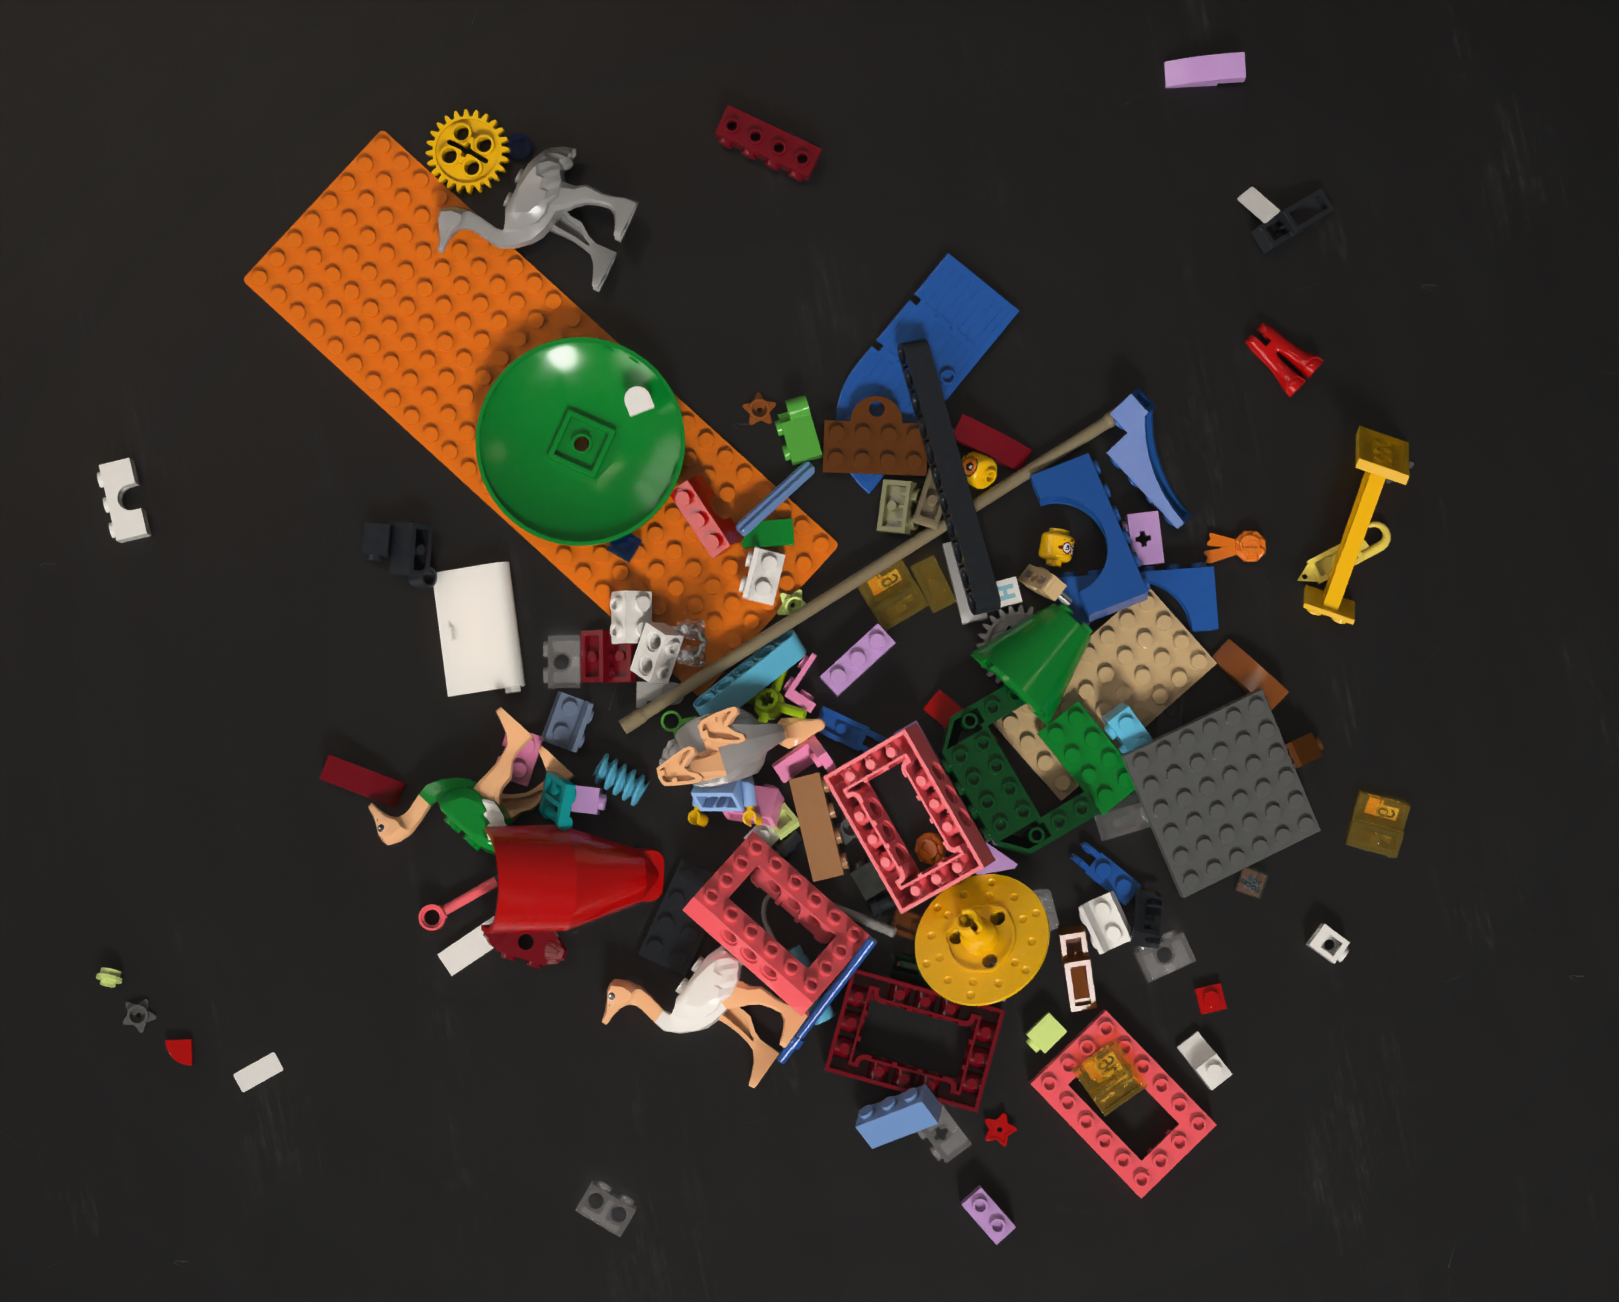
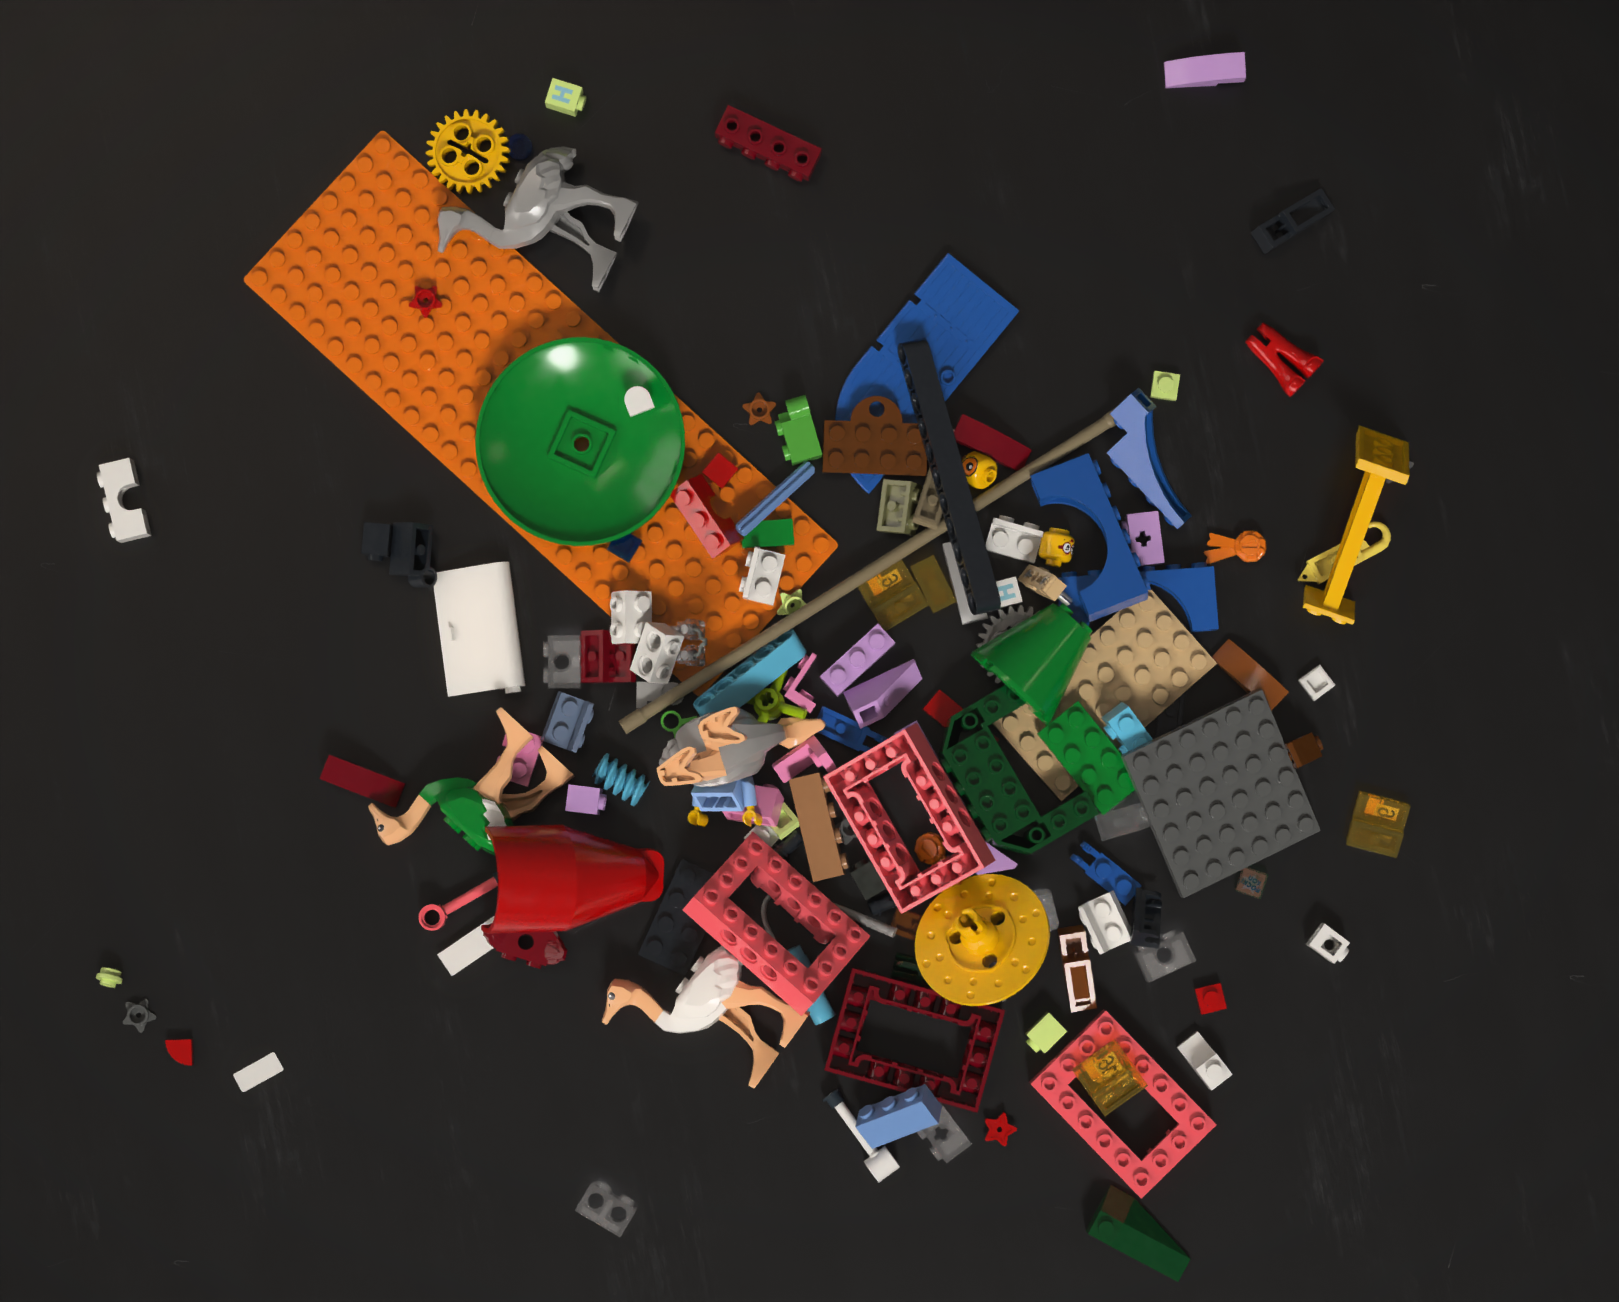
teal plate [539,771,577,831] -> none
blue bar [776,936,877,1064] -> none
lavender brick [960,1185,1016,1245] -> none
white sticker [1237,187,1280,223] -> none
none -> red plate [409,286,442,318]
none -> yellowish green brick [545,78,586,117]
none -> red tile [702,452,739,489]
none -> white piece [822,1088,900,1182]
none -> lavender slope [843,659,922,729]
none -> white bracket [985,515,1044,564]
none -> dark green wedge [1086,1185,1190,1282]
none -> yellowish green plate [1150,371,1180,401]
none -> white tile [1298,665,1335,701]

